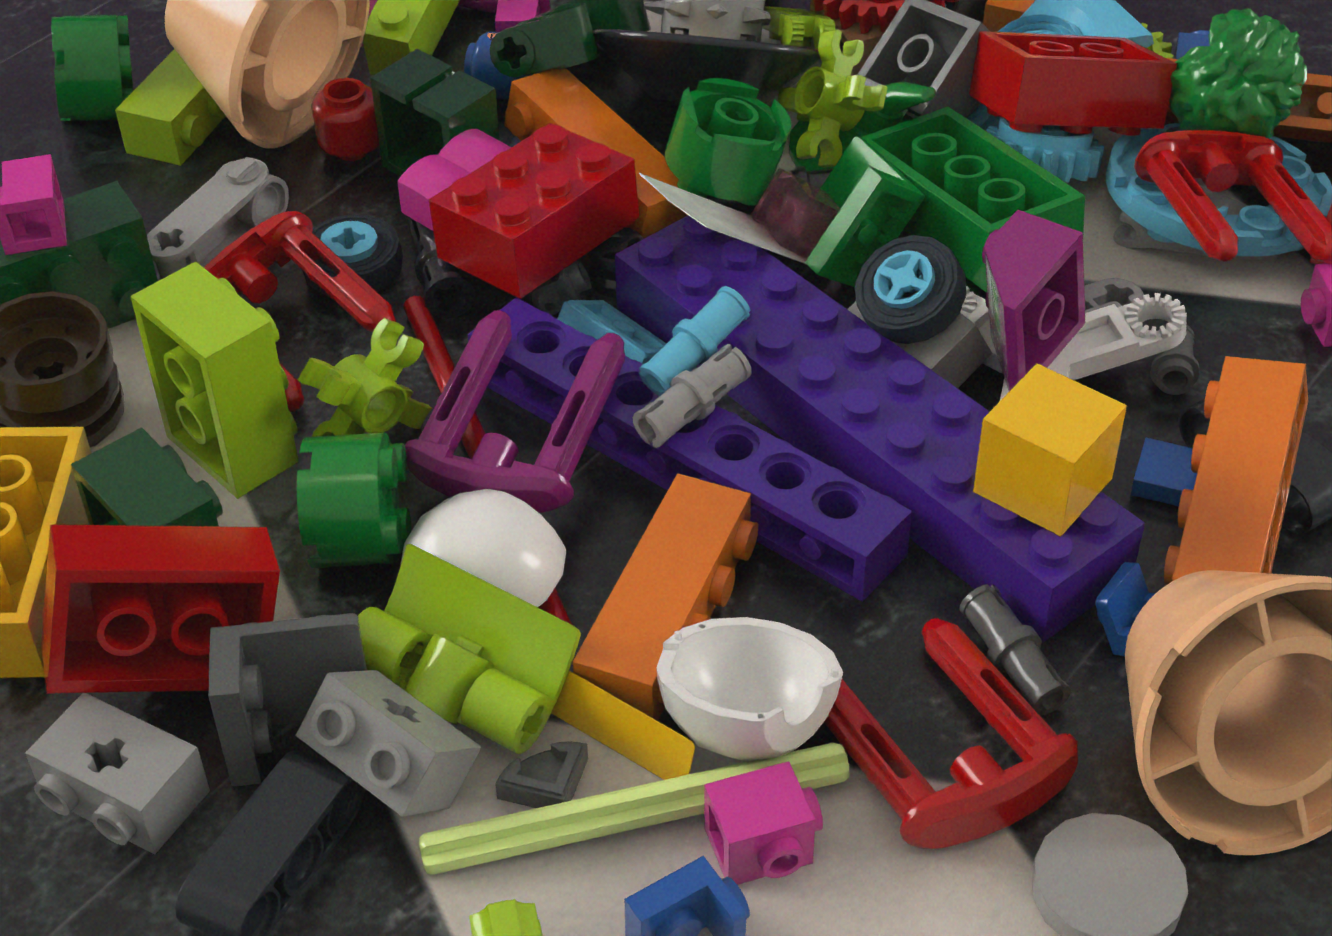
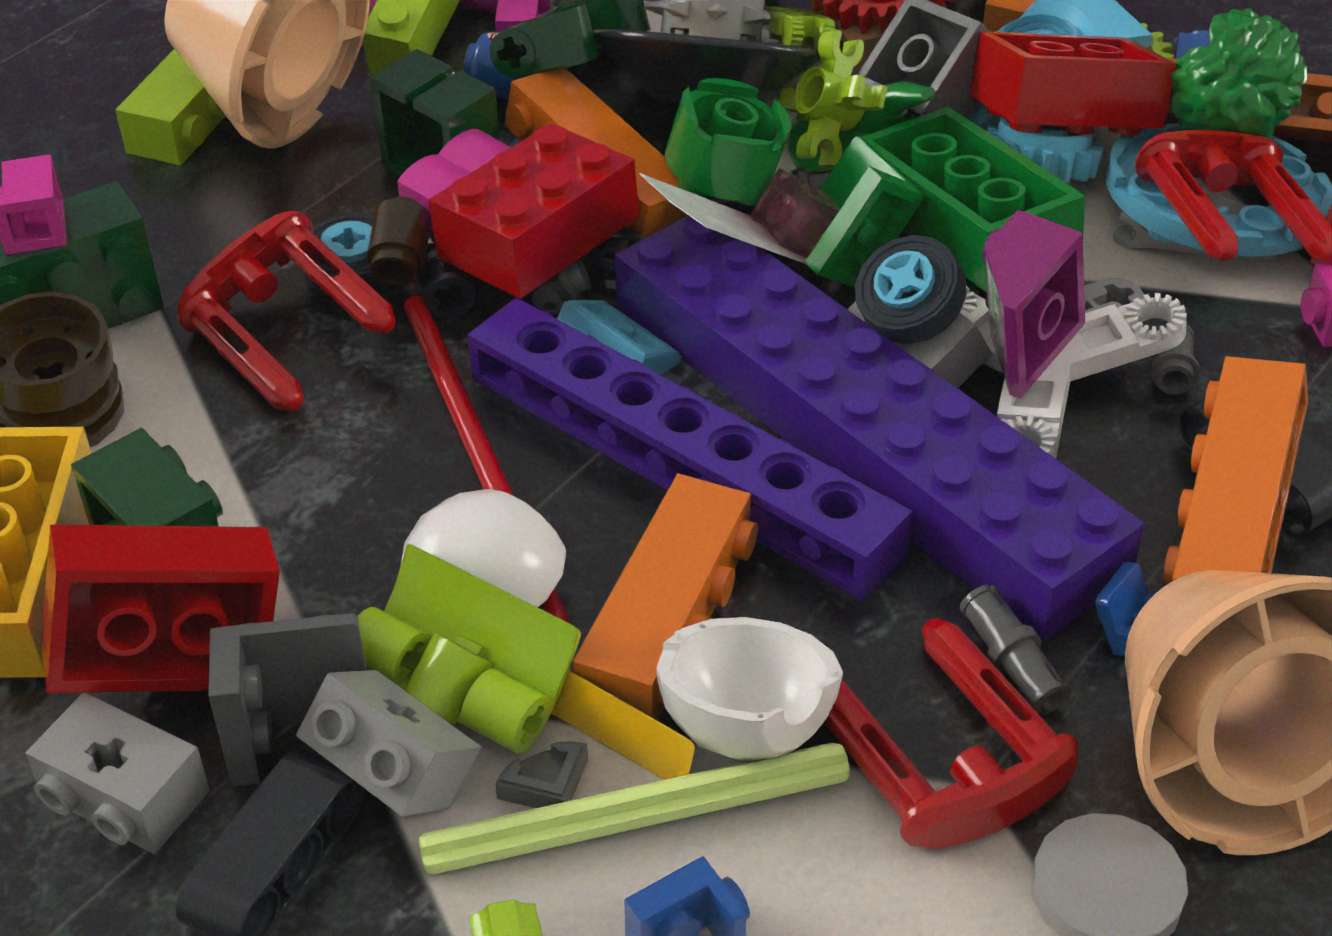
green brick [51,15,133,122] -> none
lime brick [130,261,299,499] -> none
light grey piece [147,157,289,281] -> none
lime pin [297,318,432,437] -> none
green brick [297,433,412,569] -> none
red head [311,78,379,161] -> none
magenta piece [405,310,625,513] -> none
light grey pin [632,344,751,448] -> none
medium azure pin [639,286,751,396] -> none
dark pink brick [704,761,823,885] -> none
yellow head [973,363,1127,537] -> none
blue tile [1131,438,1197,506] -> none
none -> dark brown brick [367,196,432,286]

